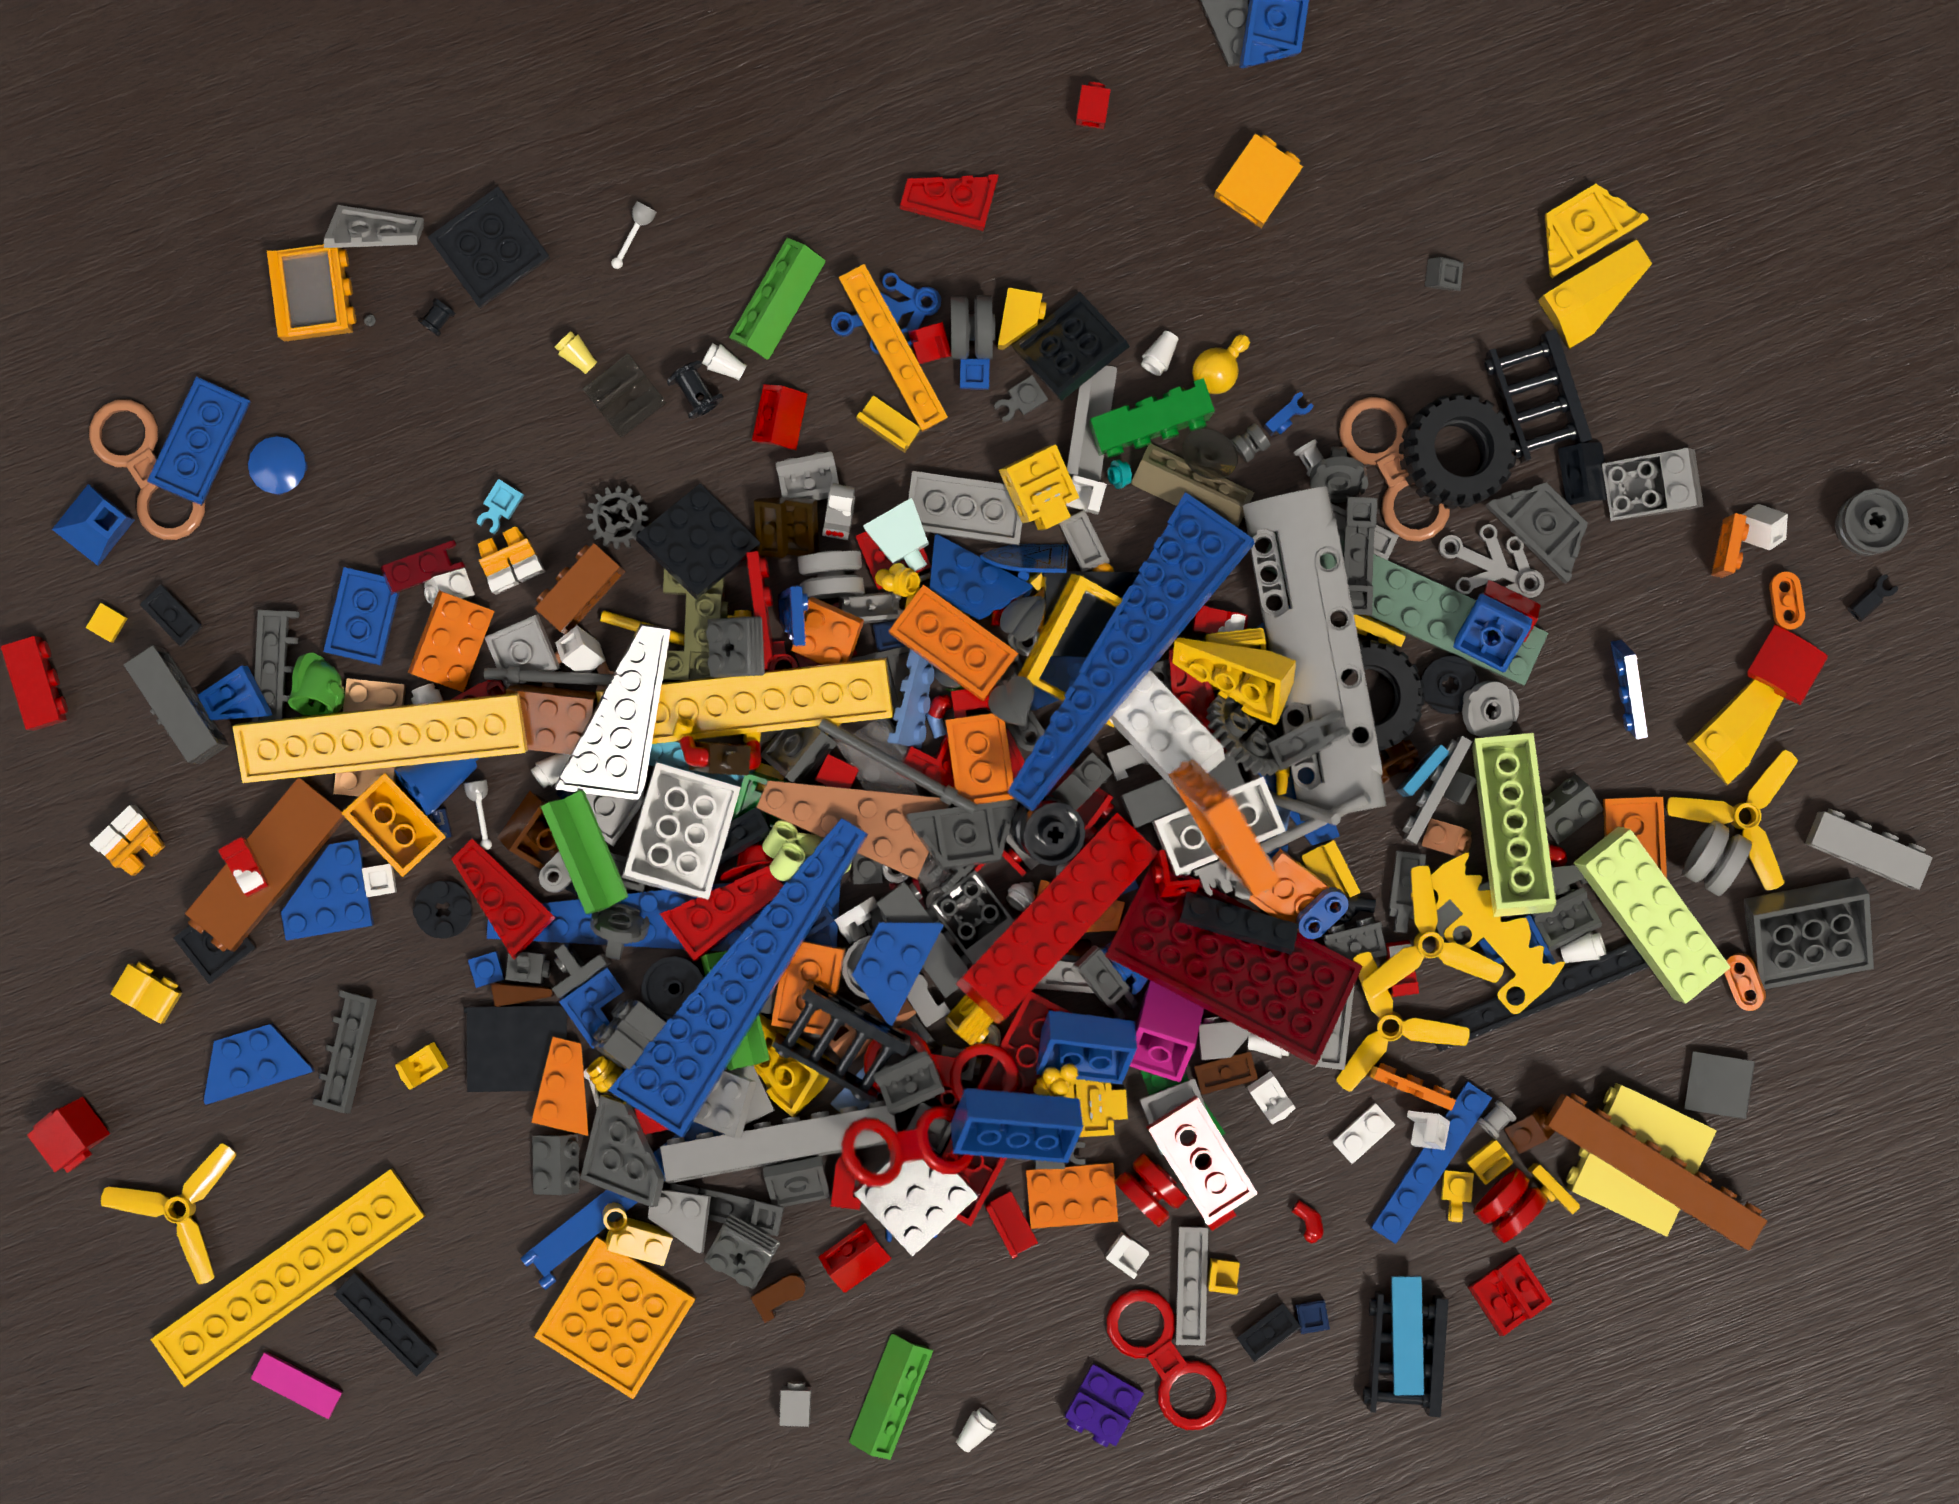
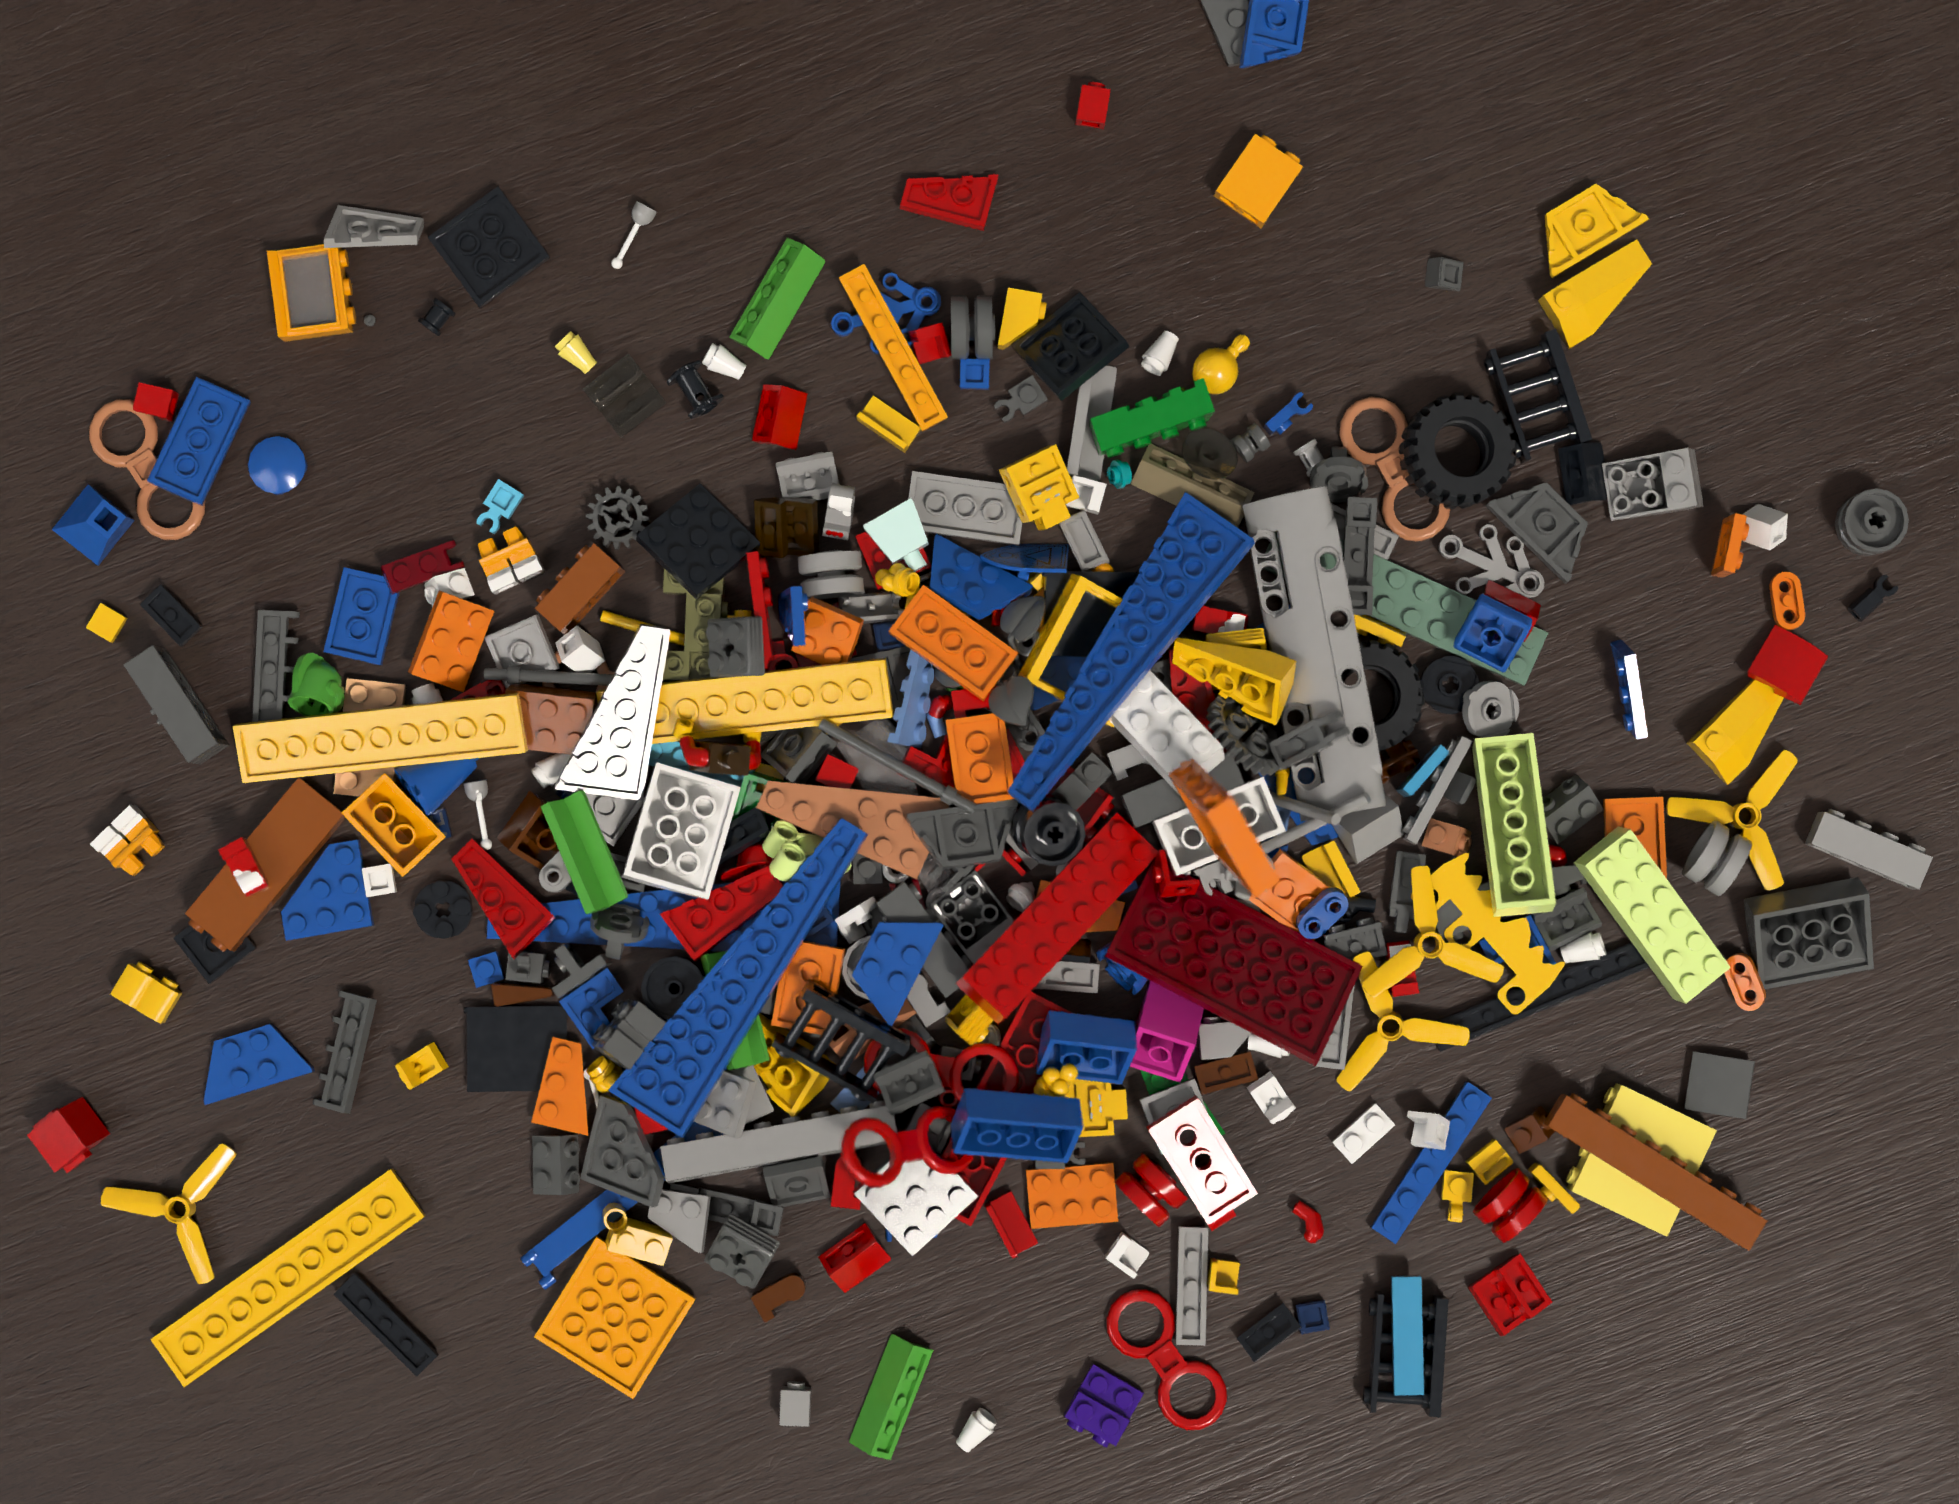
red brick [1,636,68,731] -> none
blue wing [198,666,272,720] -> none
dark pink tile [251,1352,343,1419] -> none
dark grey hinge [1073,945,1138,1019] -> none
black plate [1179,892,1299,955] -> none
orange wing [1367,1063,1456,1111] -> none
light grey bush [1477,1100,1517,1139] -> none
none -> red panel [133,382,179,422]
none -> light grey slope [1332,795,1404,864]

